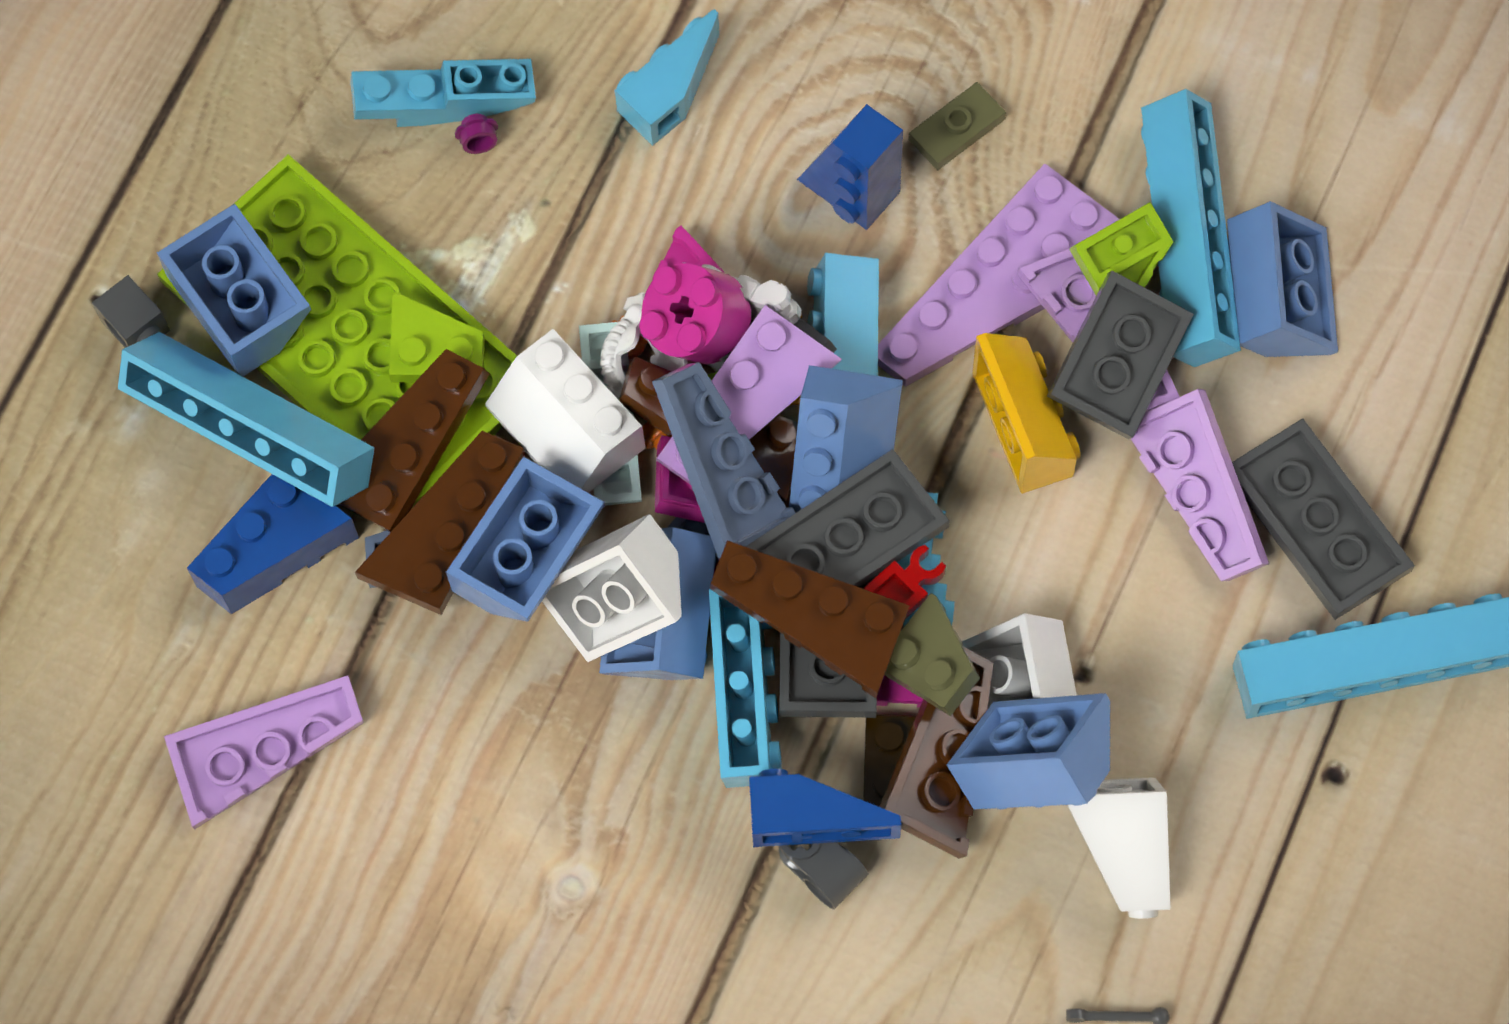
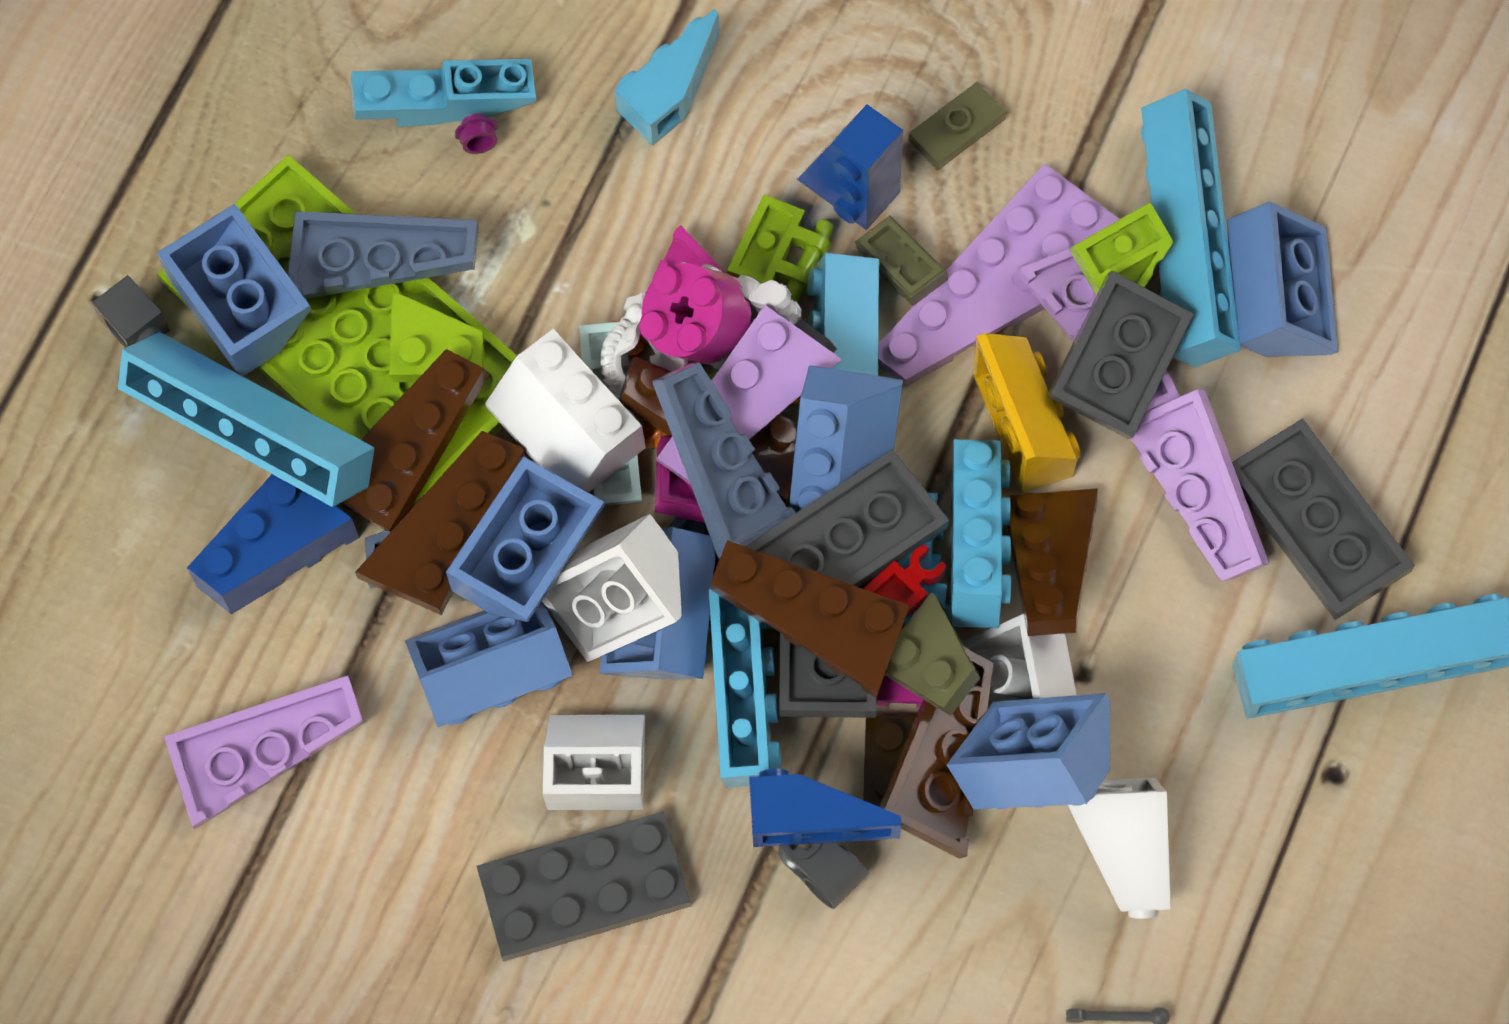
none -> sand blue wing [288,211,479,299]
none -> medium blue slope [405,602,573,727]
none -> dark grey plate [477,811,691,962]
none -> white slope [543,715,645,810]
none -> lime plate [727,194,834,303]
none -> olive plate [855,215,948,306]
none -> medium azure brick [951,439,1011,628]
none -> reddish brown wing [1005,488,1098,636]

